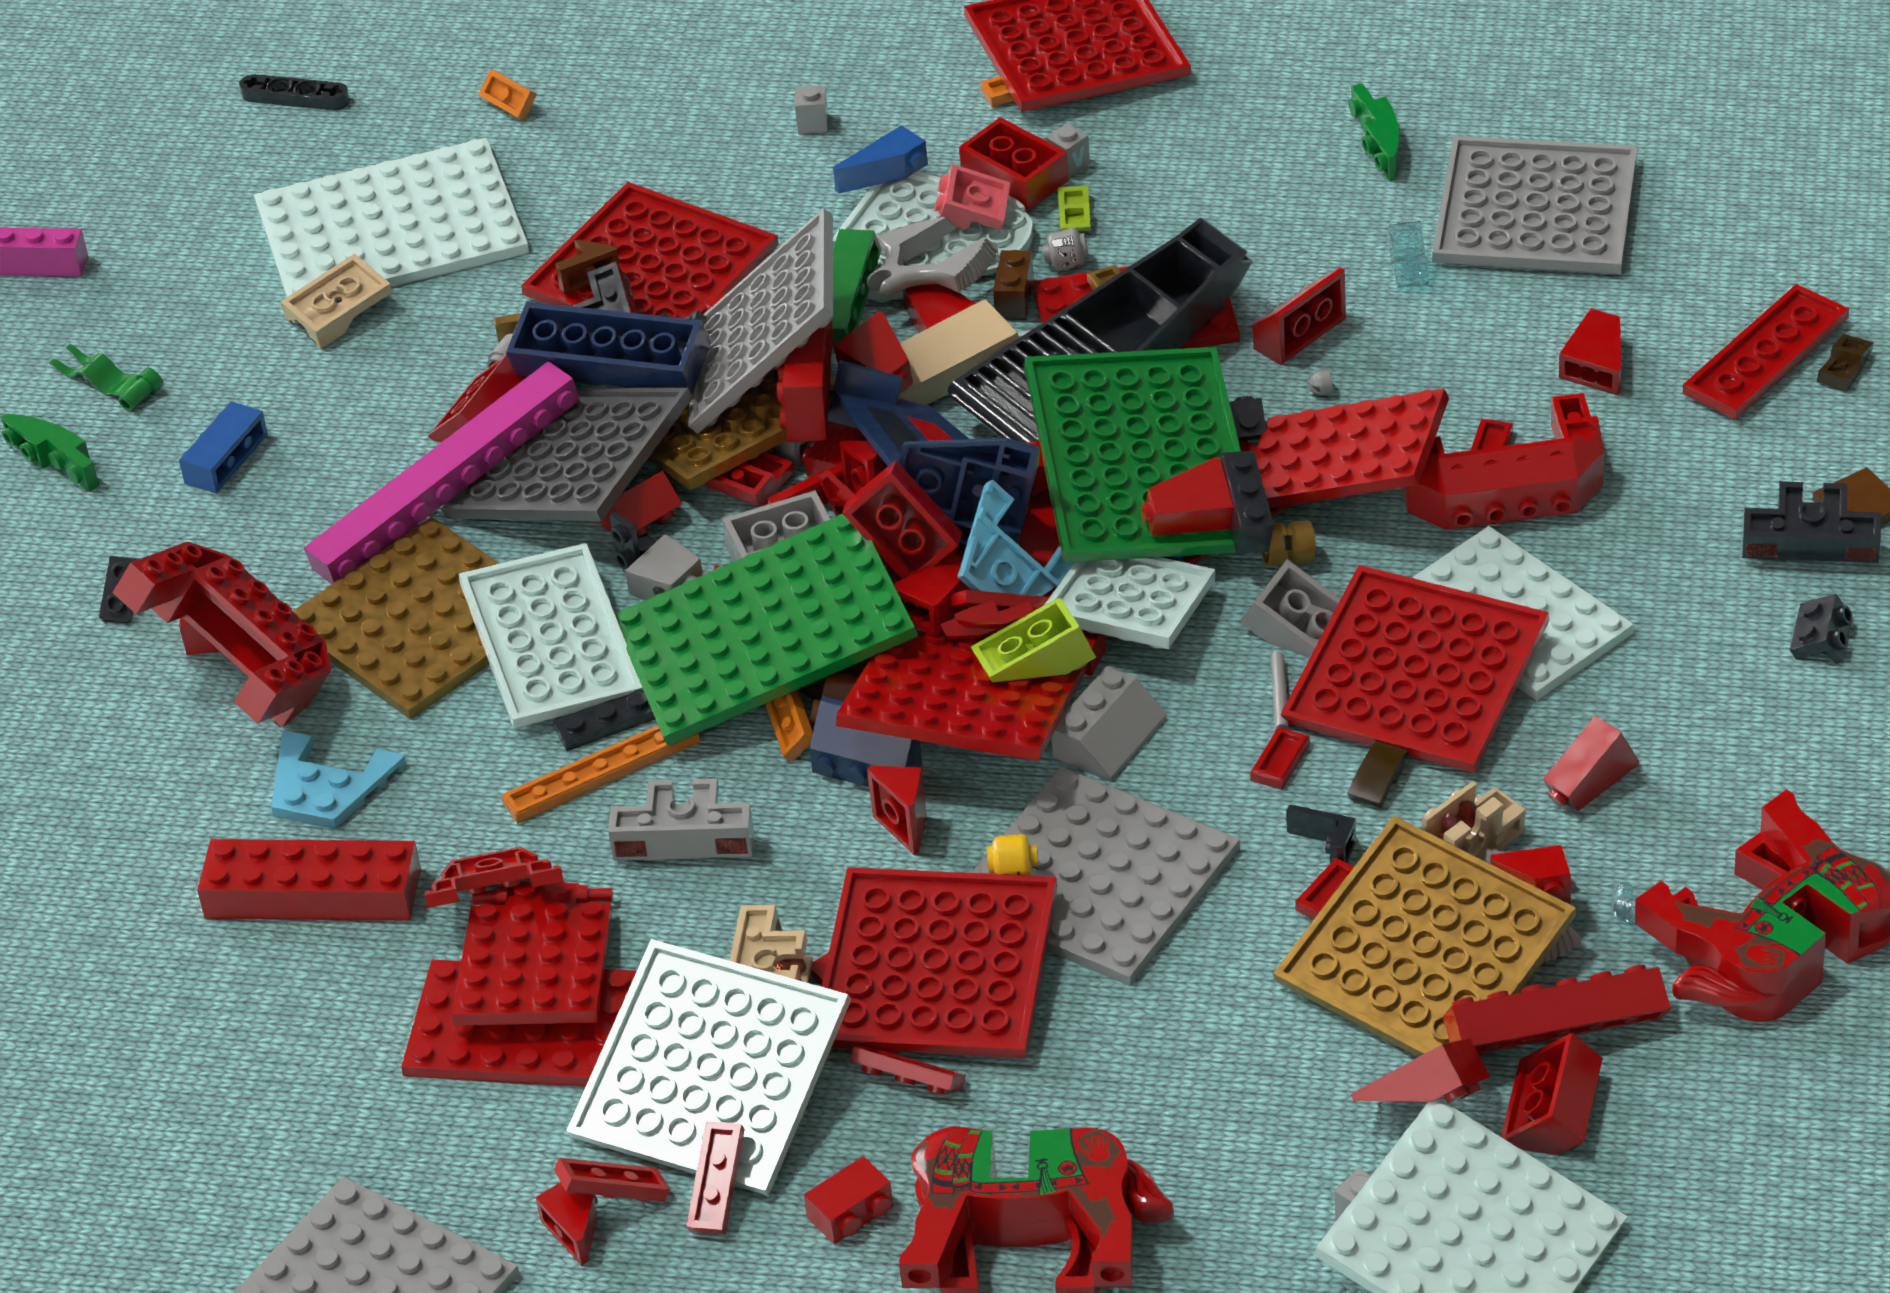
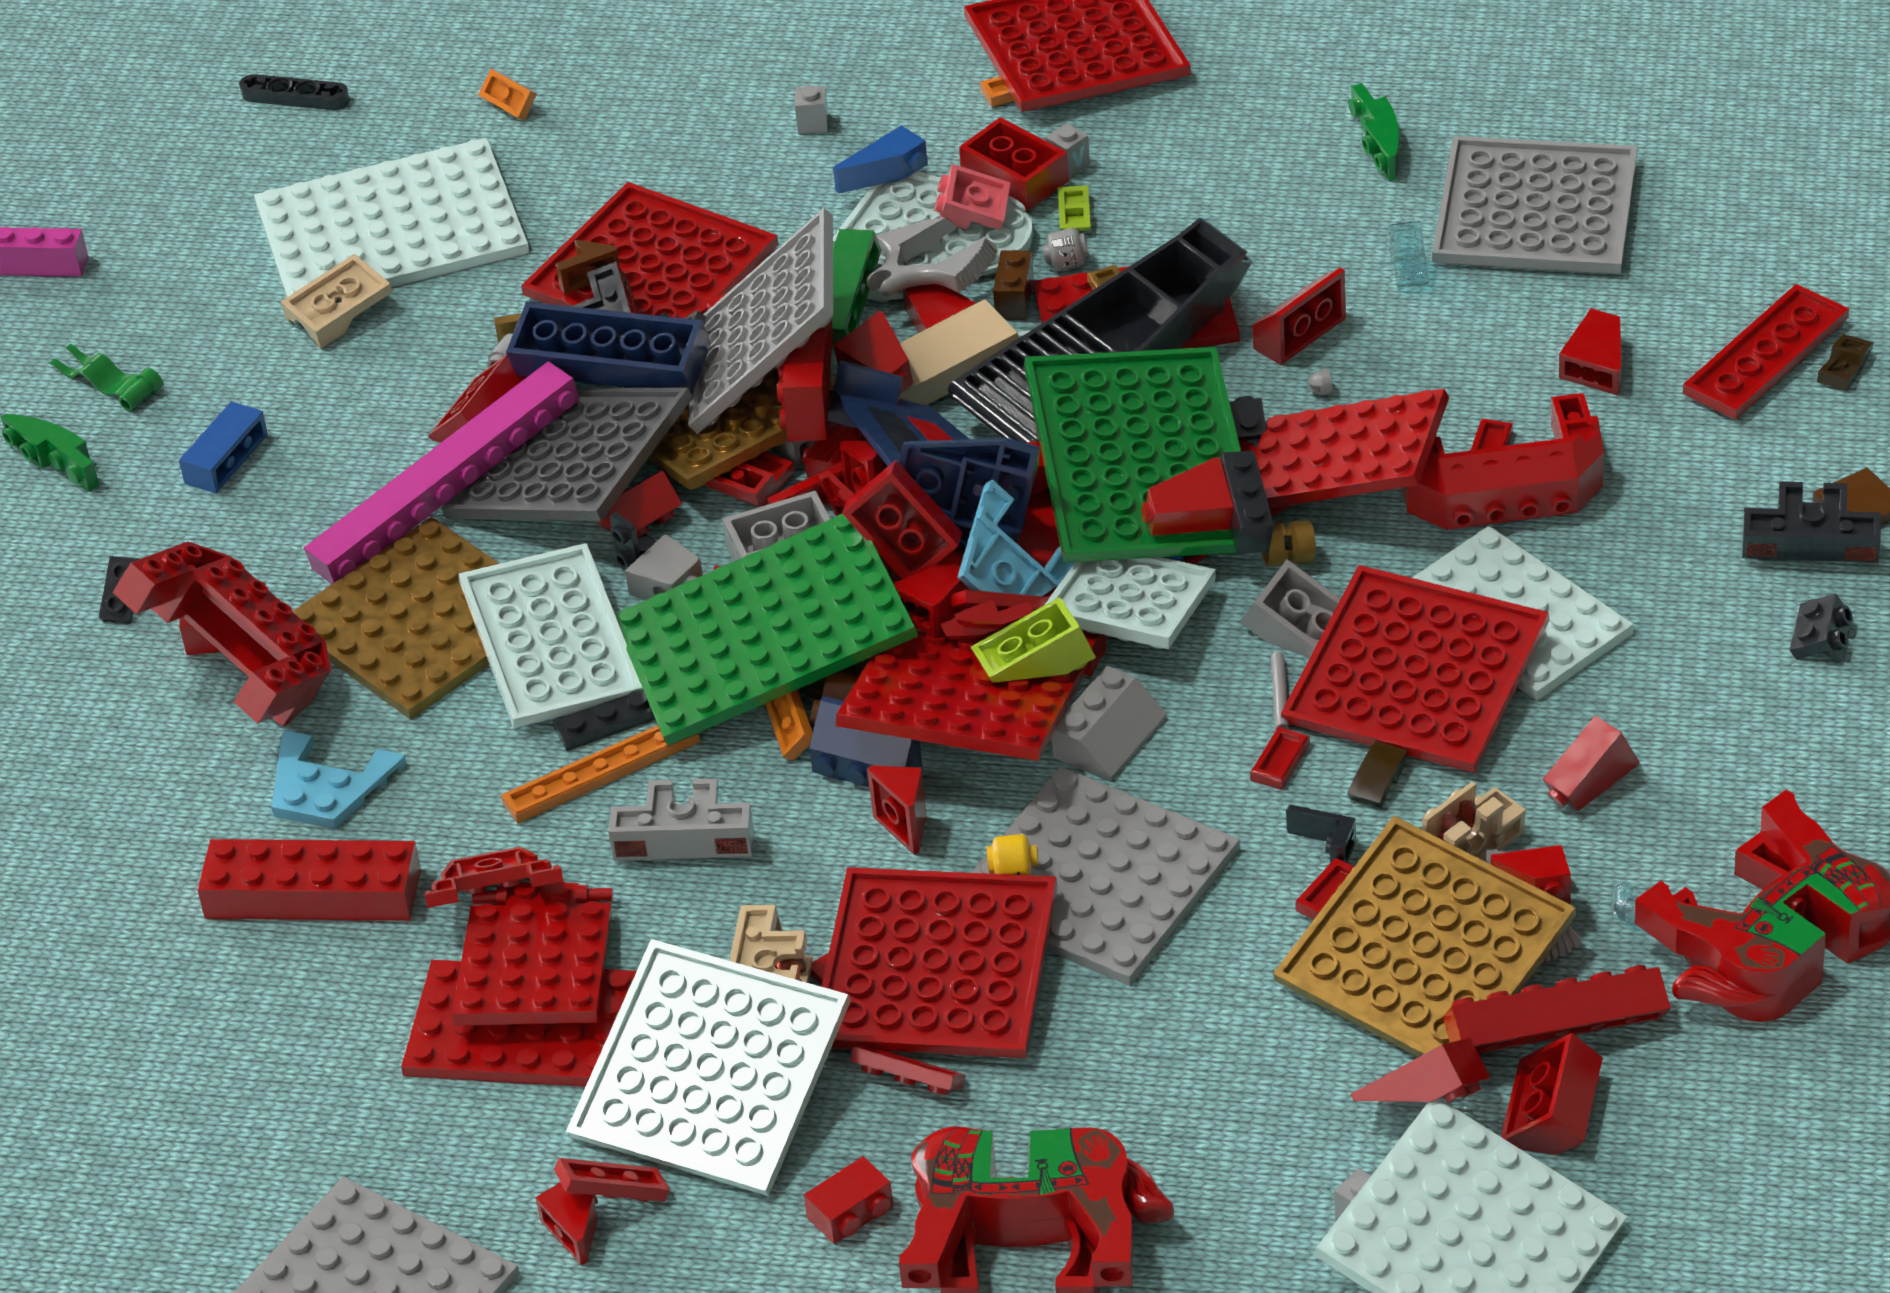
plate [686,1121,745,1235] -> none

